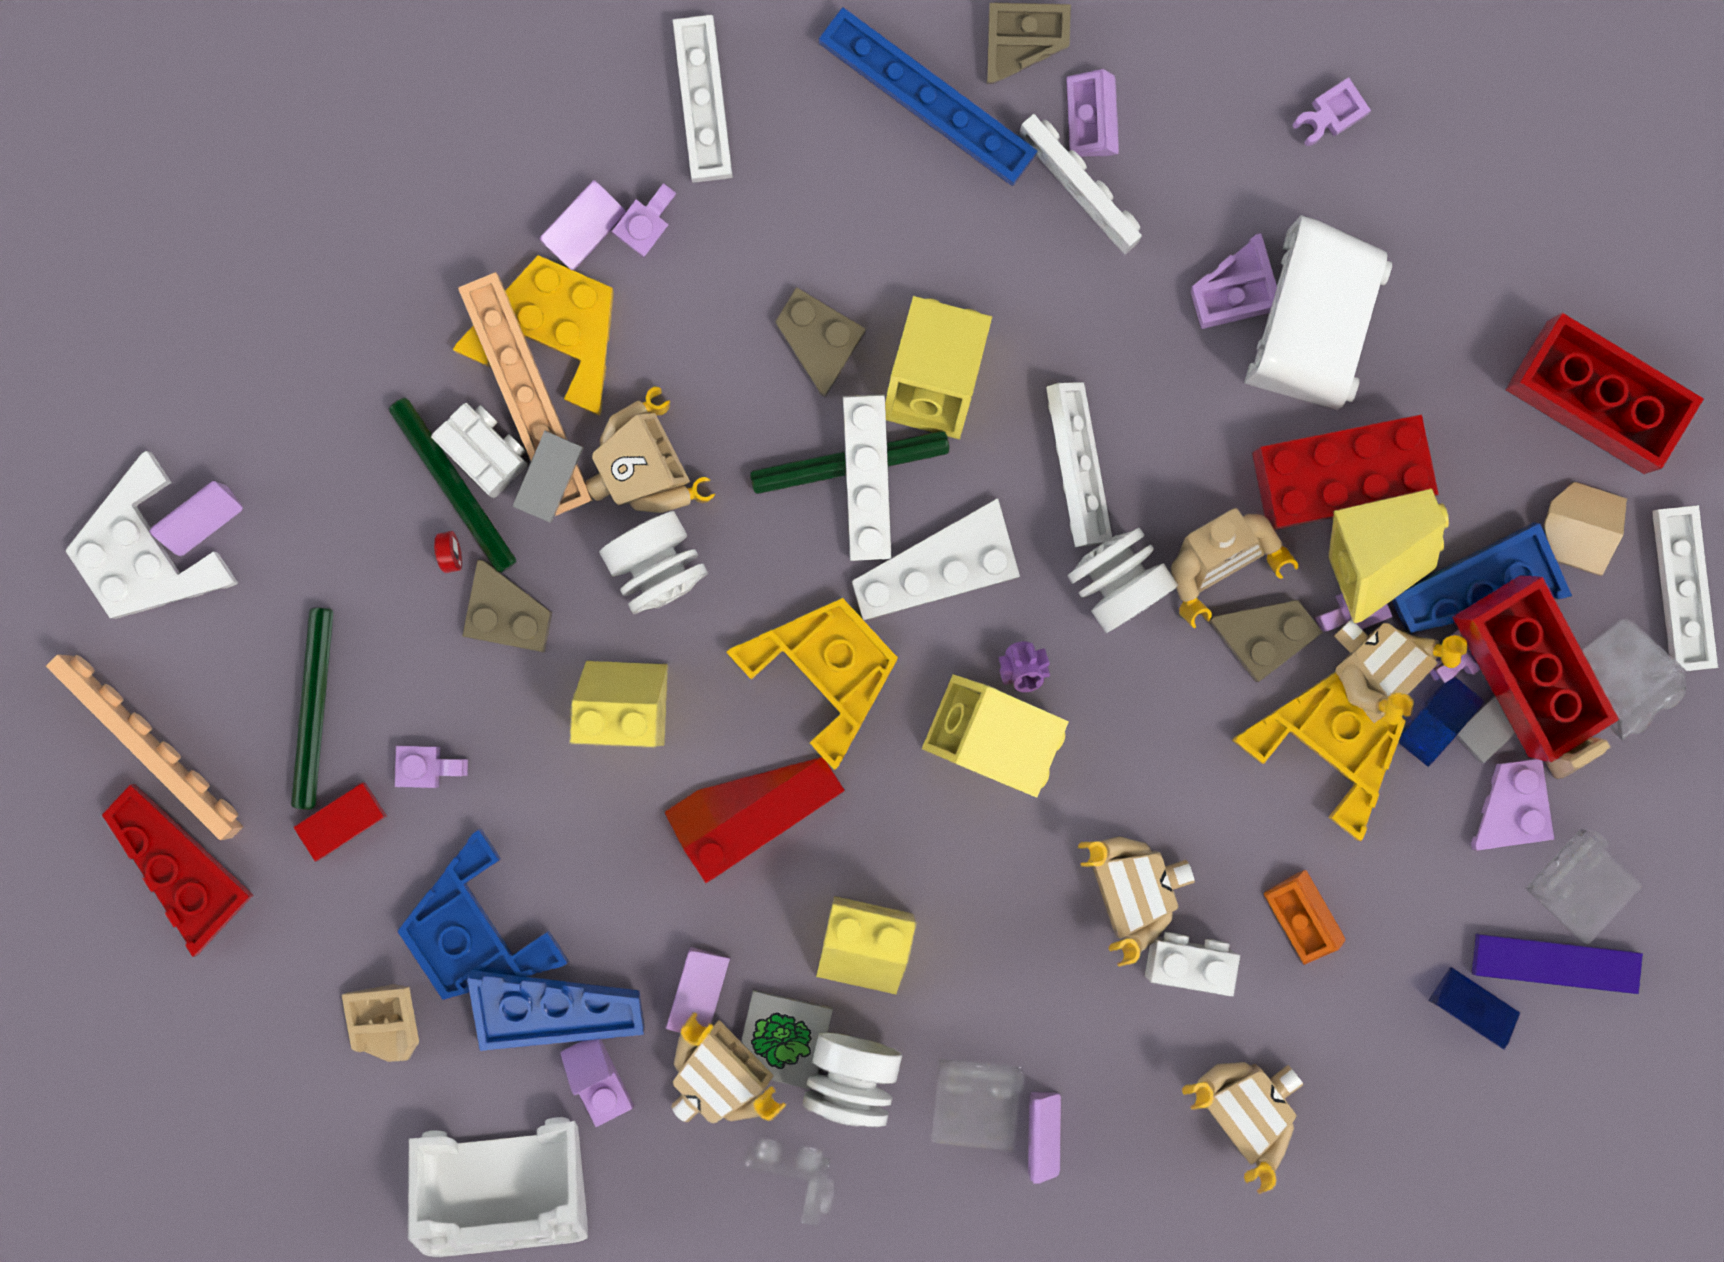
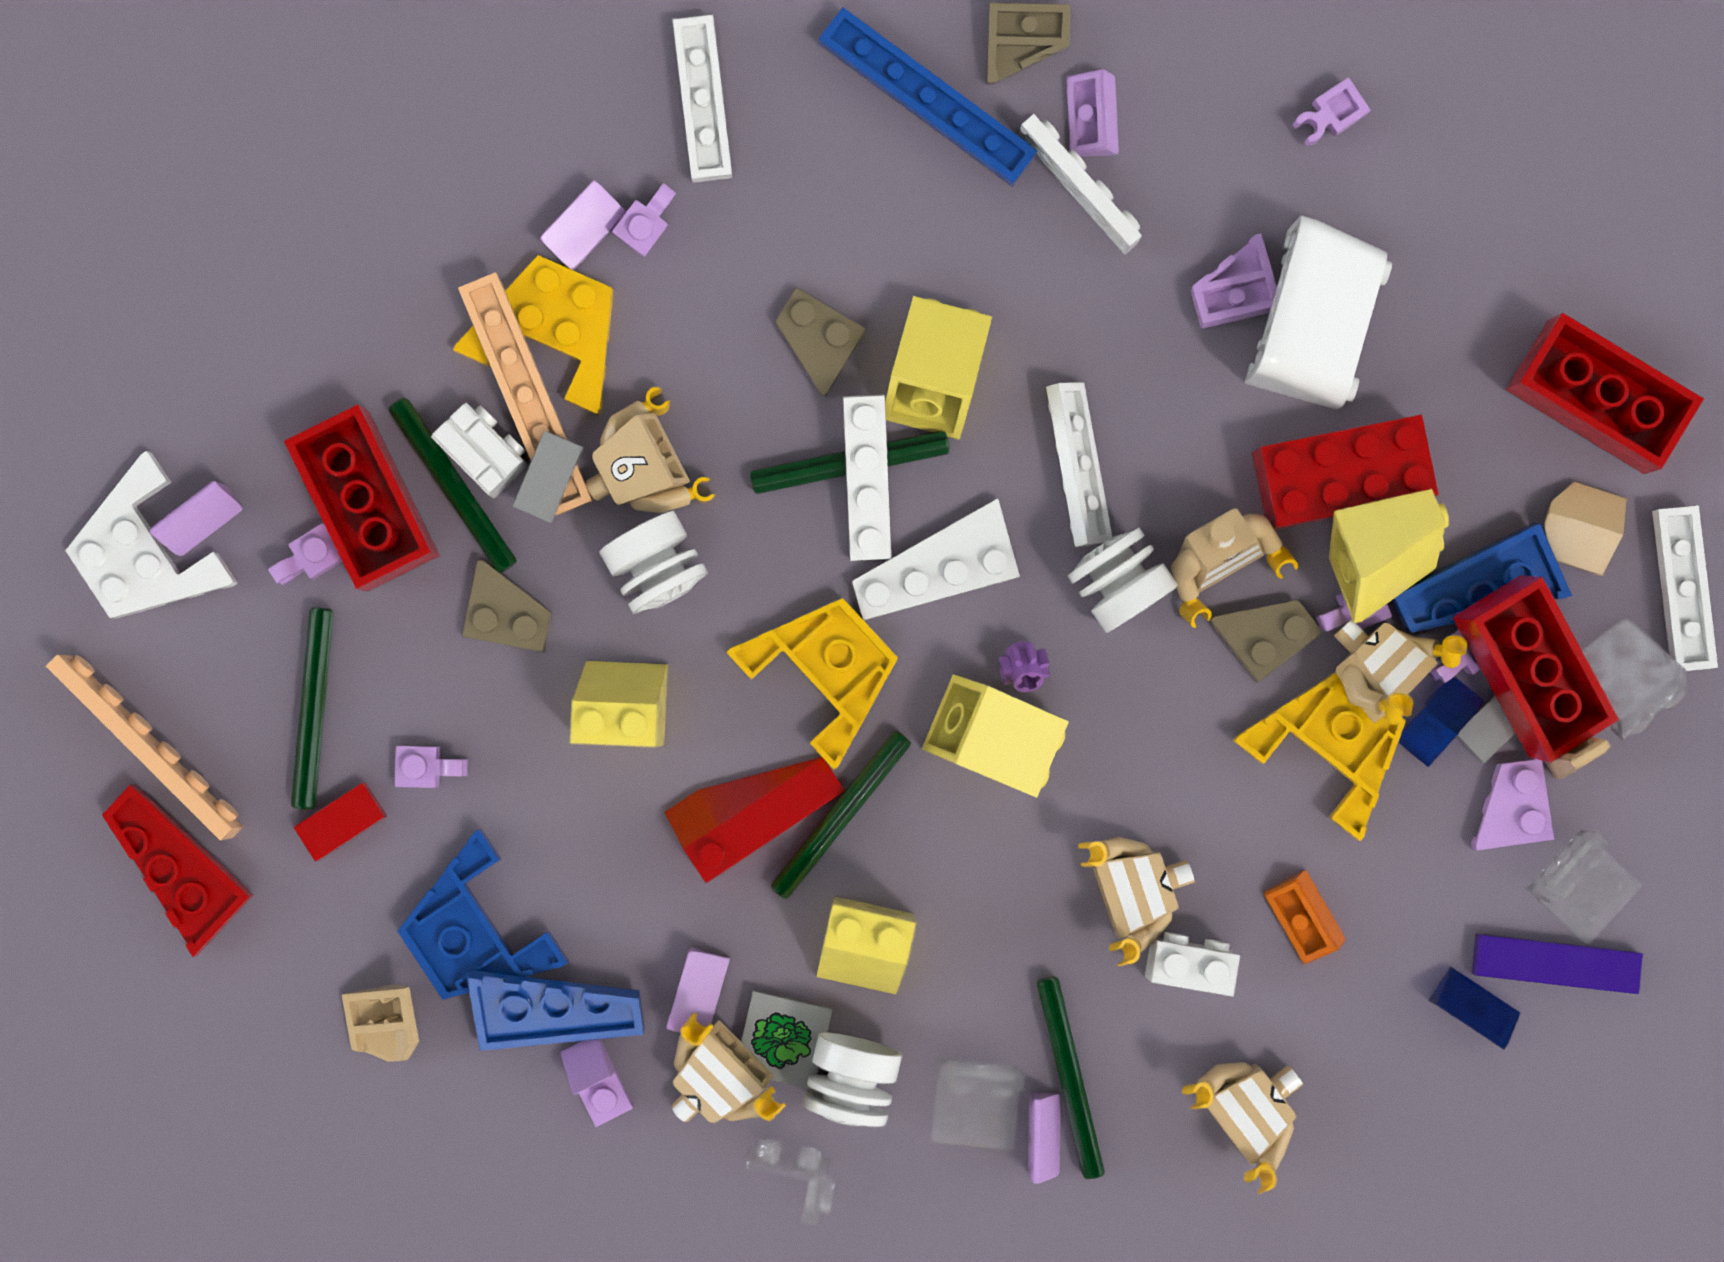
white windscreen [408,1117,588,1257] -> none
red tile [434,531,462,573] -> none
none -> lavender plate [268,523,342,585]
none -> red brick [284,404,440,592]
none -> dark green axle [771,731,911,899]
none -> dark green axle [1037,976,1105,1179]

